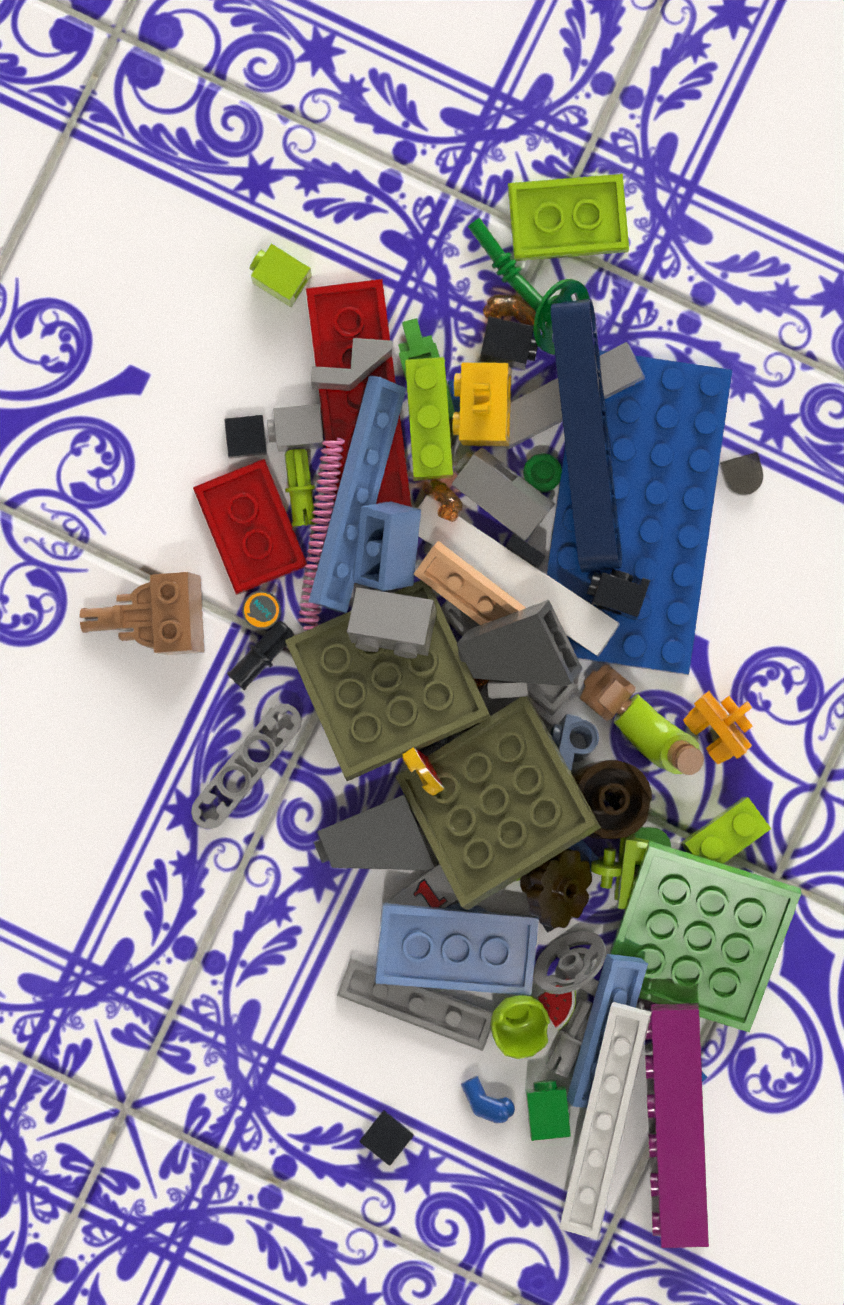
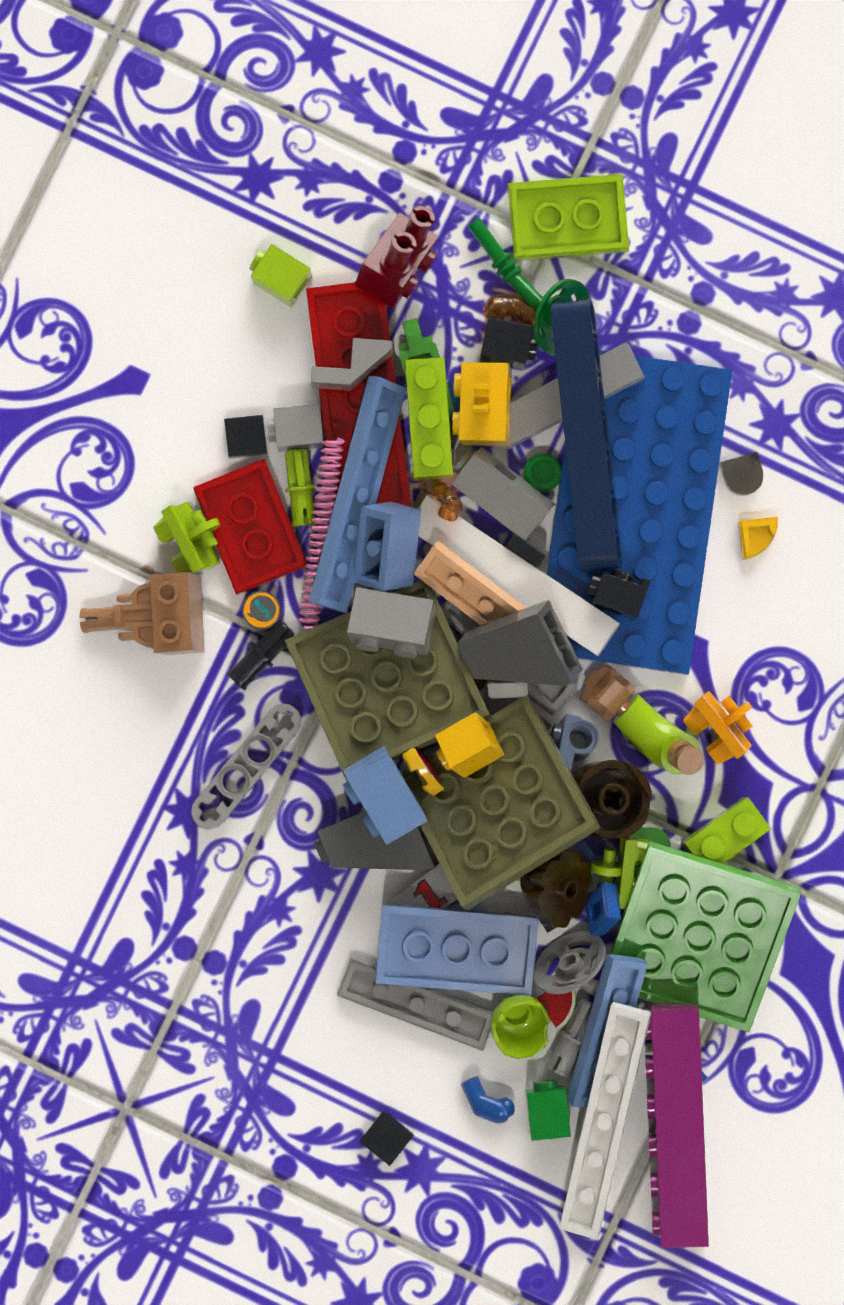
none -> lime hips [153,502,221,573]
none -> medium blue brick [342,746,428,845]
none -> dark red brick [354,206,439,309]
none -> yellow brick [435,712,504,778]
none -> blue tile [585,882,621,937]
none -> yellow tile [738,517,778,560]

